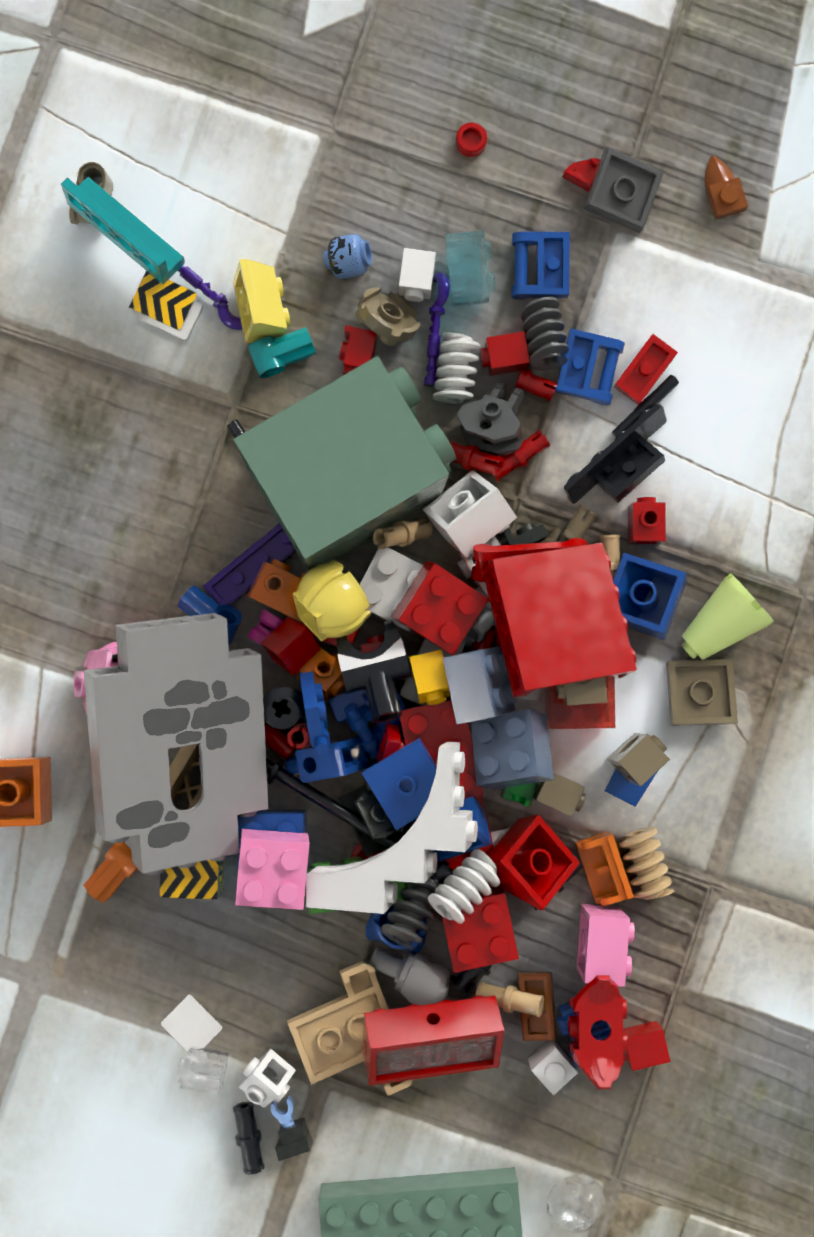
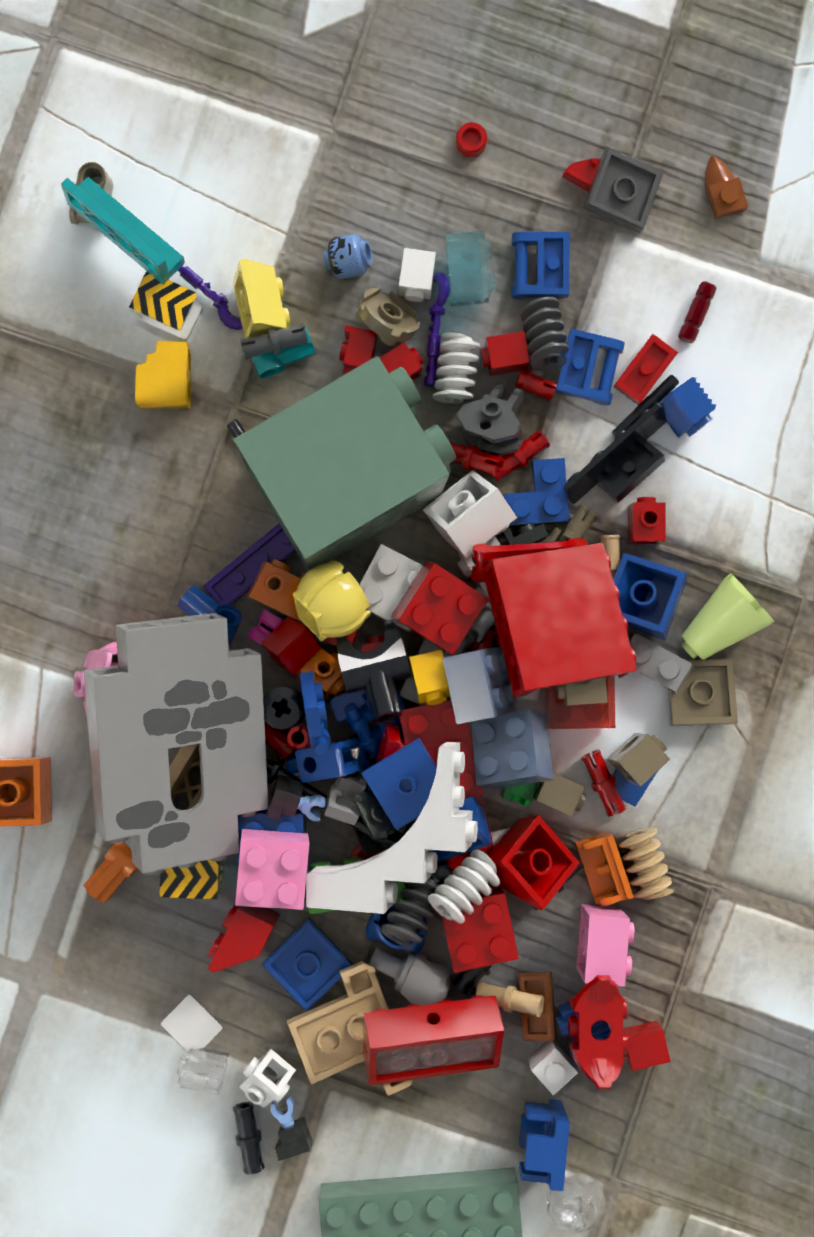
tan pin [373,518,432,549] -> none
none -> yellow piece [135,341,192,409]
none -> red slope [207,904,280,973]
none -> dark grey pin [240,323,308,360]
none -> blue plate [261,917,354,1011]
none -> pearl dark grey piece [267,774,326,821]
none -> light grey slope [324,769,367,826]
none -> red brick [380,342,424,381]
none -> blue plate [503,458,570,527]
none -> blue panel [519,1099,570,1191]
none -> red pin [581,749,627,817]
none -> light grey plate [630,633,693,694]
none -> blue brick [660,377,716,438]
none -> dark red axle [678,281,717,343]

